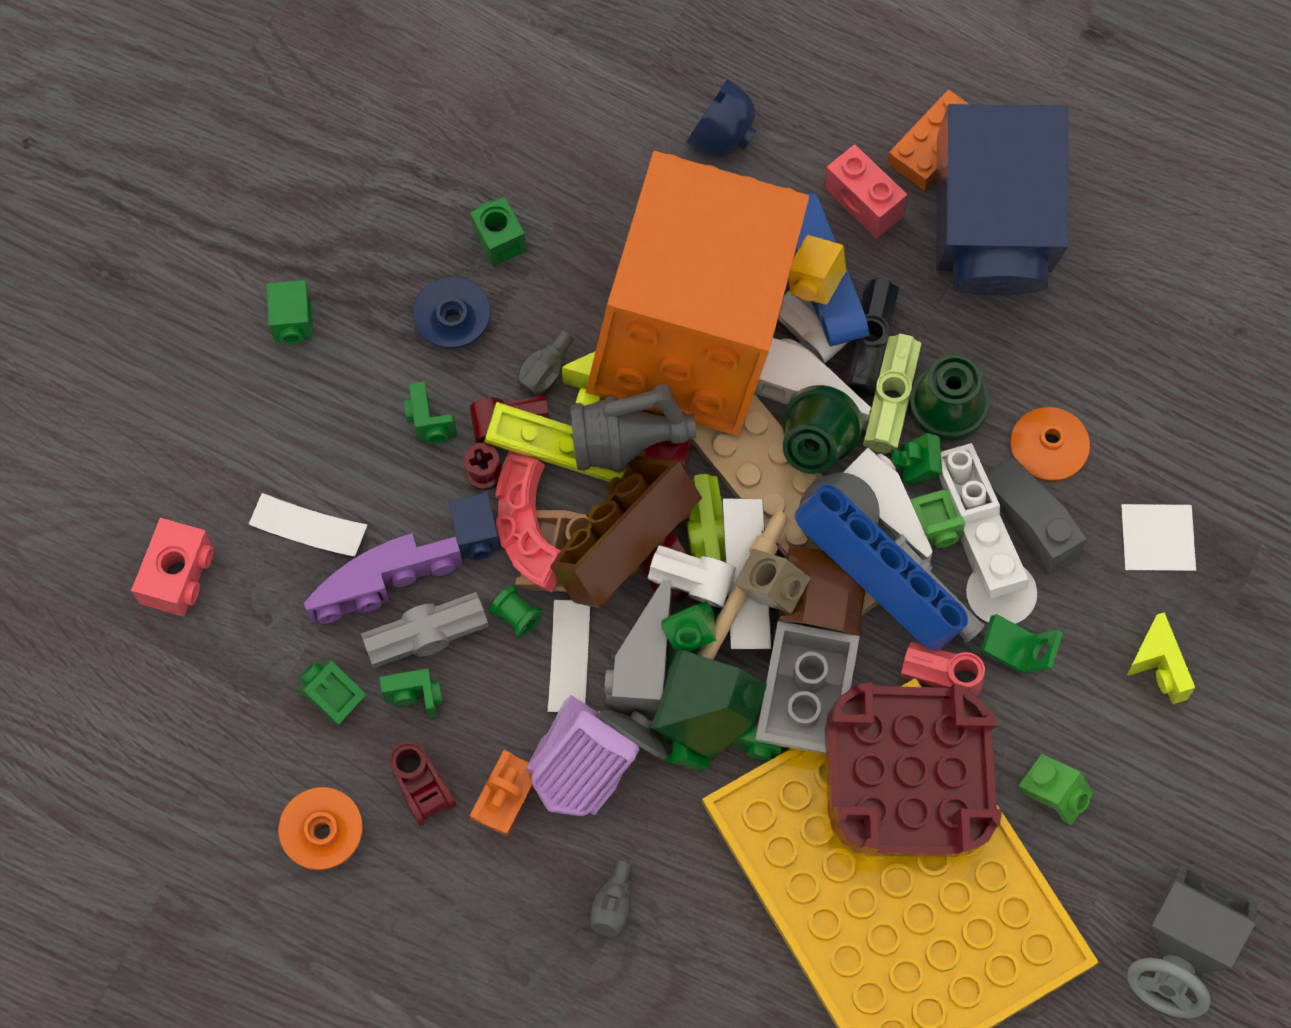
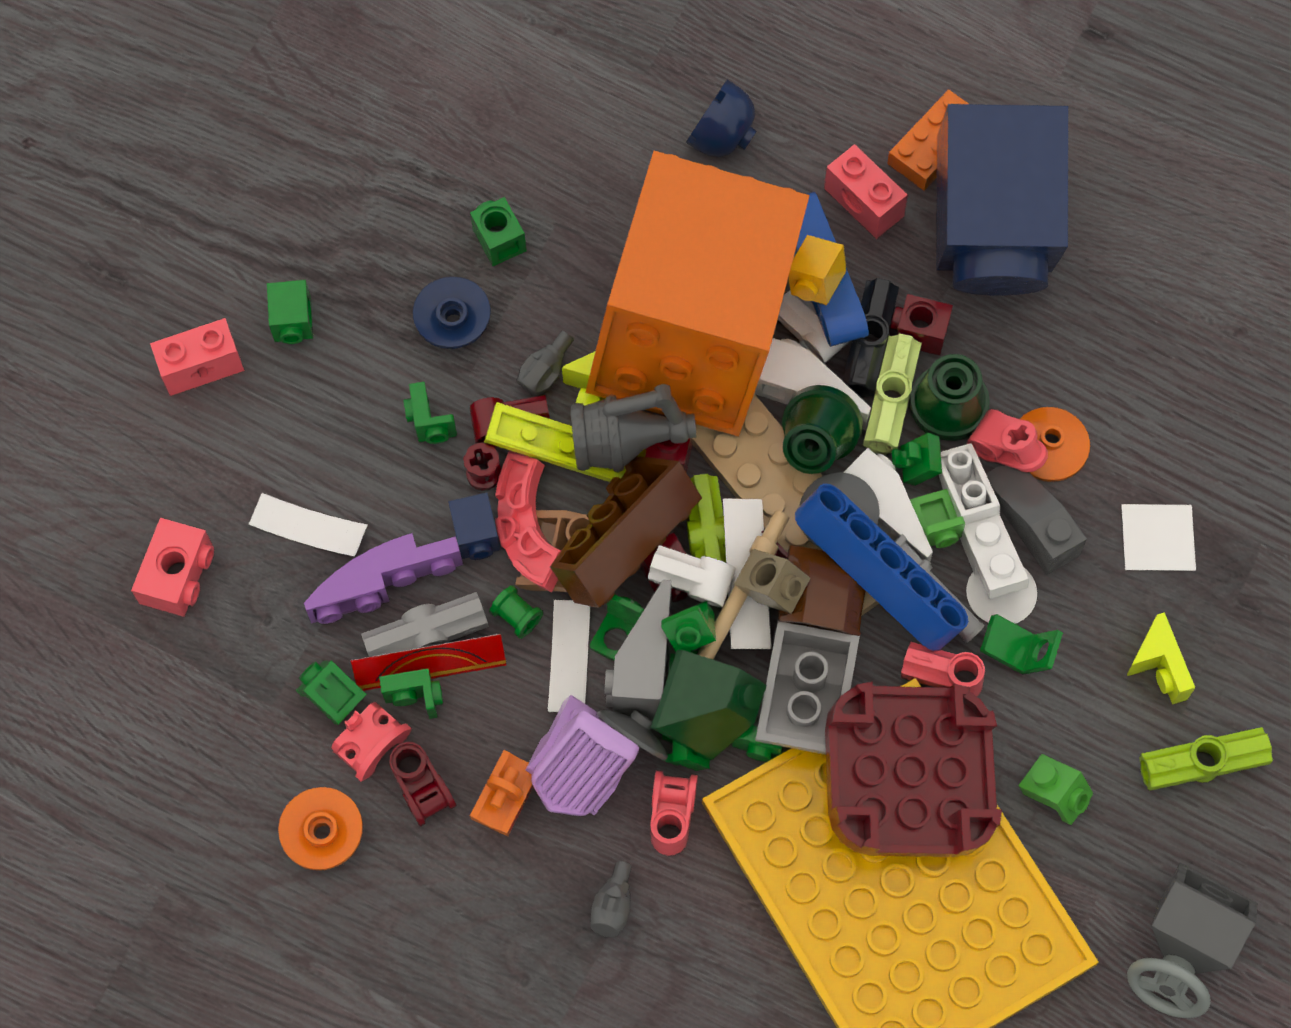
none -> coral brick [150,318,244,396]
none -> coral piece [331,702,412,782]
none -> red sticker [350,634,507,691]
none -> green bracket [590,594,644,662]
none -> coral piece [651,770,698,856]
none -> dark red brick [890,294,953,356]
none -> coral piece [967,409,1048,472]
none -> lime piece [1139,727,1273,791]

